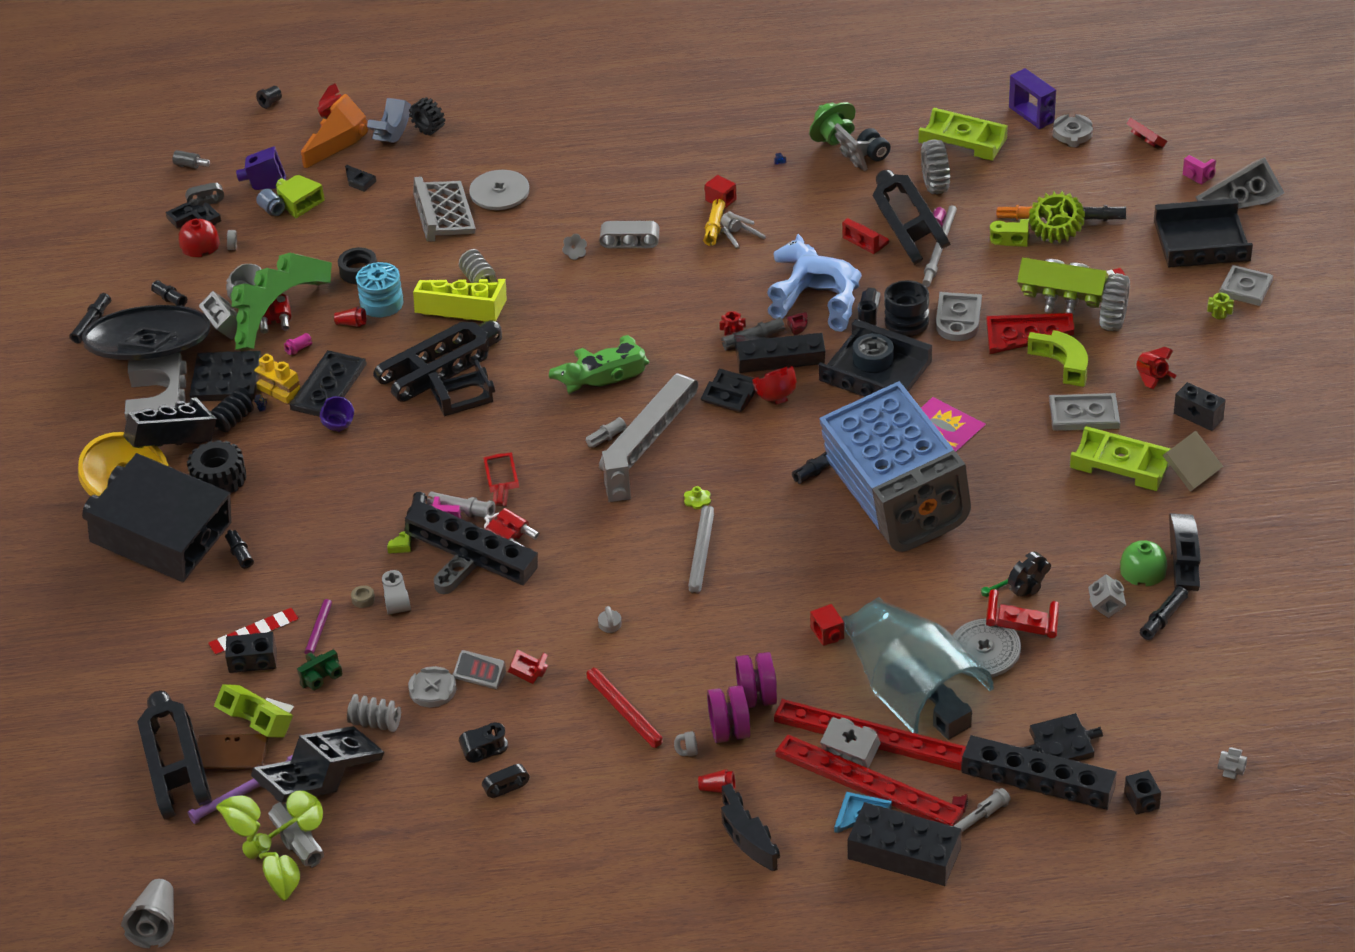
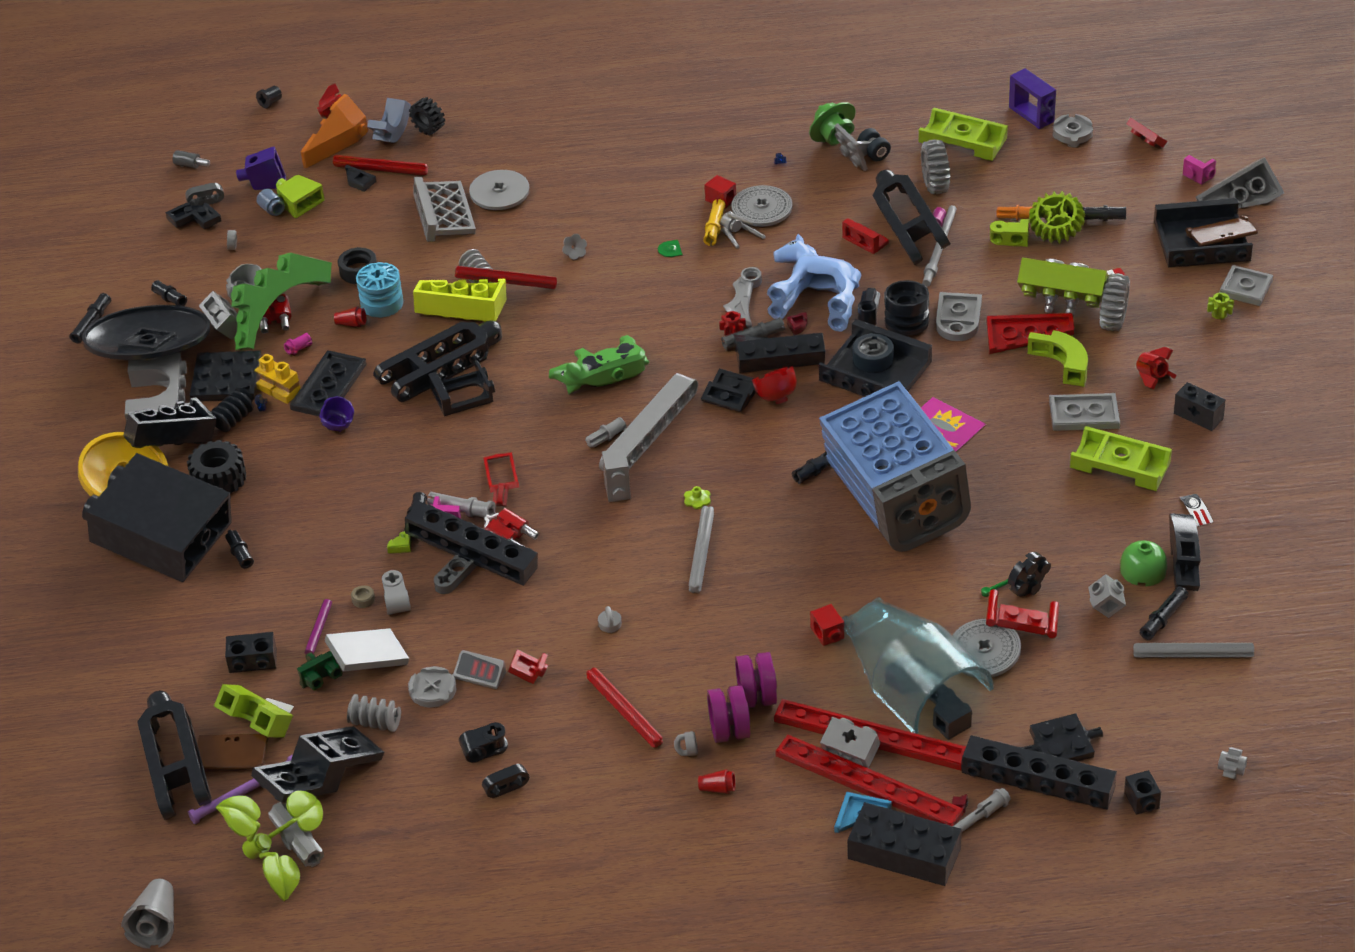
red cylinder [178,219,220,257] -> none
sticker [208,608,299,655] -> none
light grey beam [599,221,660,248] -> none
black slope [721,783,780,871] -> none
dark tan tile [1162,431,1223,491] -> none
none -> tile [325,628,409,671]
none -> red axle [333,155,428,175]
none -> red axle [455,266,557,289]
none -> green piece [658,240,683,257]
none -> light grey piece [723,267,762,328]
none -> light grey piece [732,185,792,226]
none -> light grey axle [1133,643,1254,657]
none -> sticker [1180,494,1213,526]
none -> door [1186,215,1258,247]

